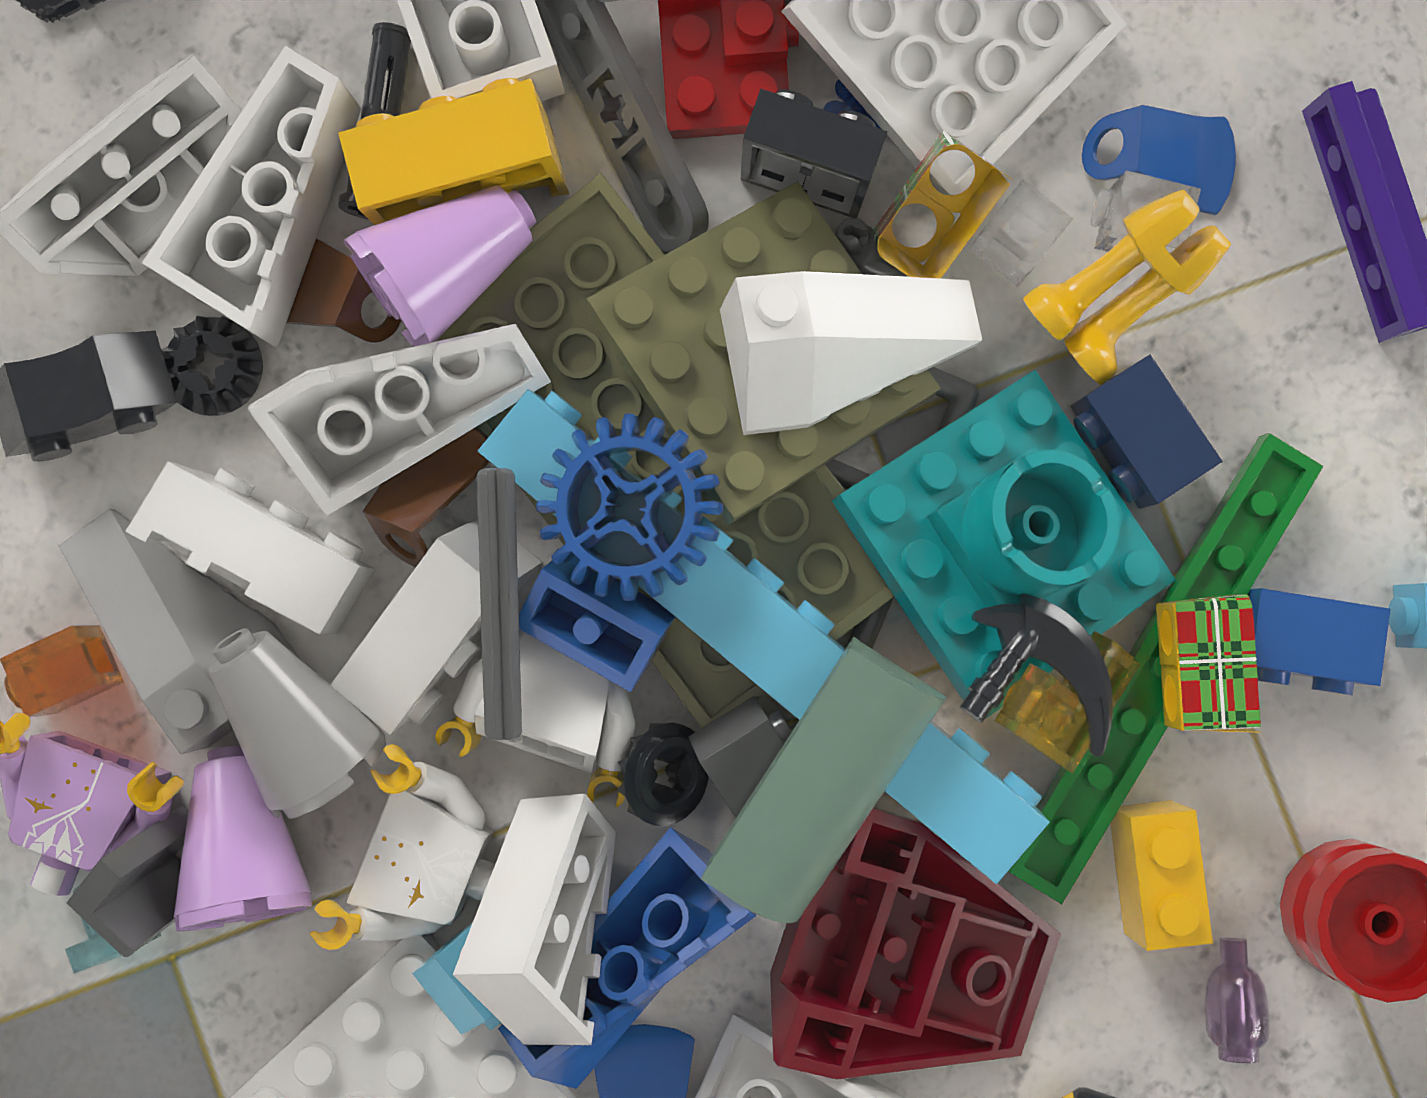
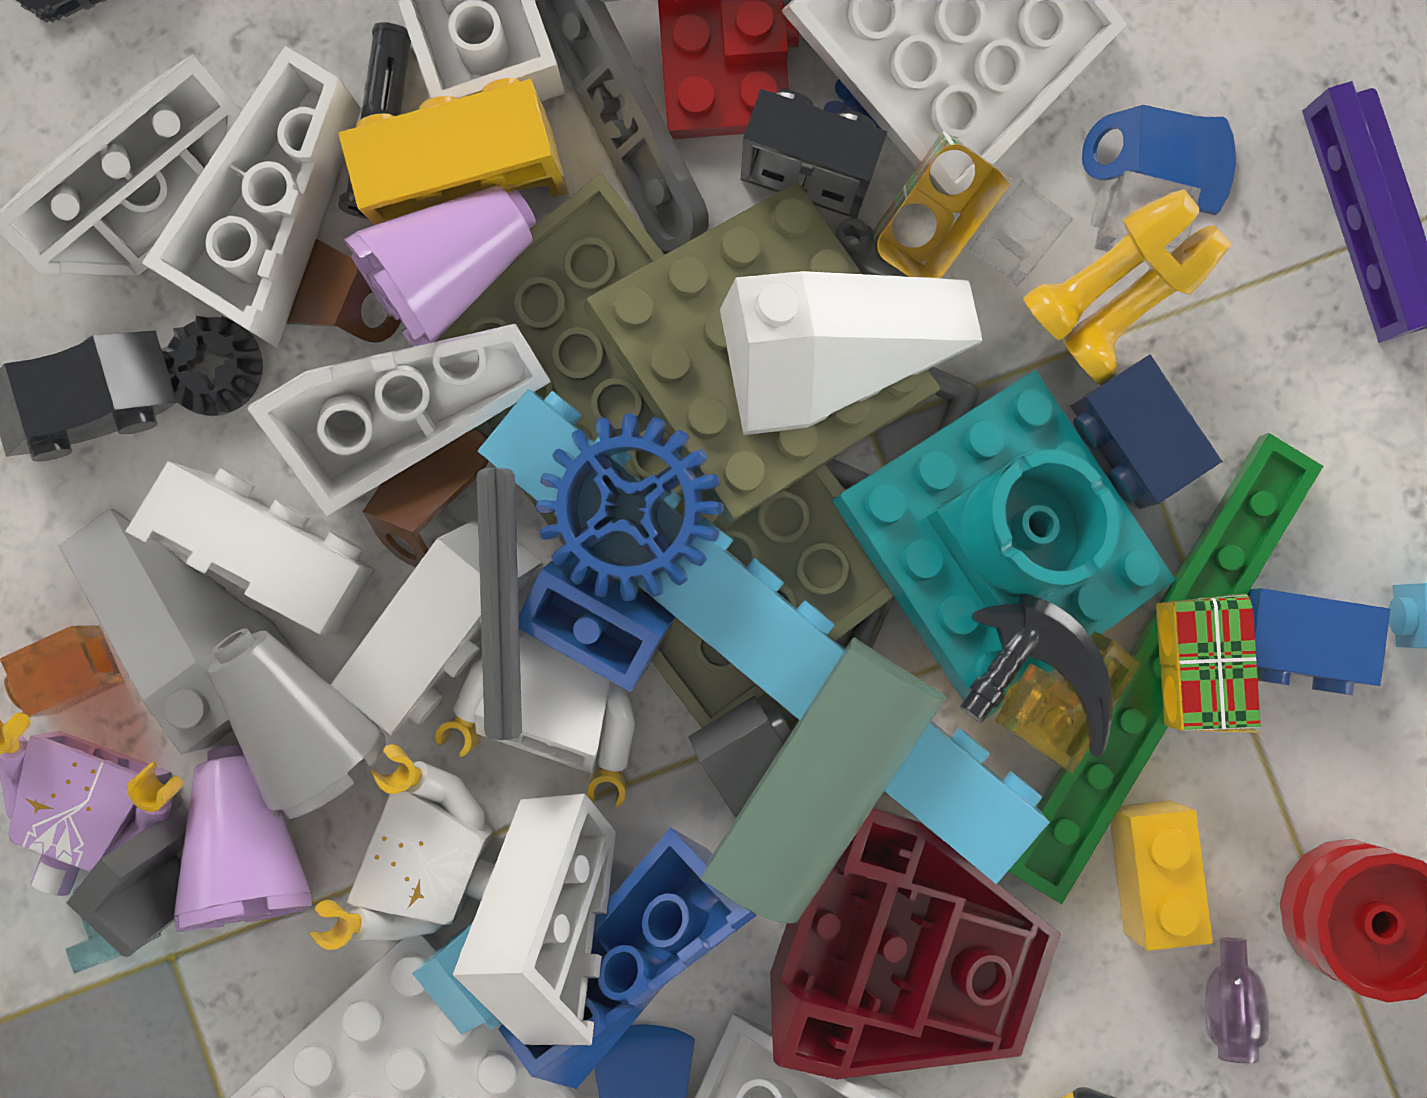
black gear [617,722,709,826] -> none

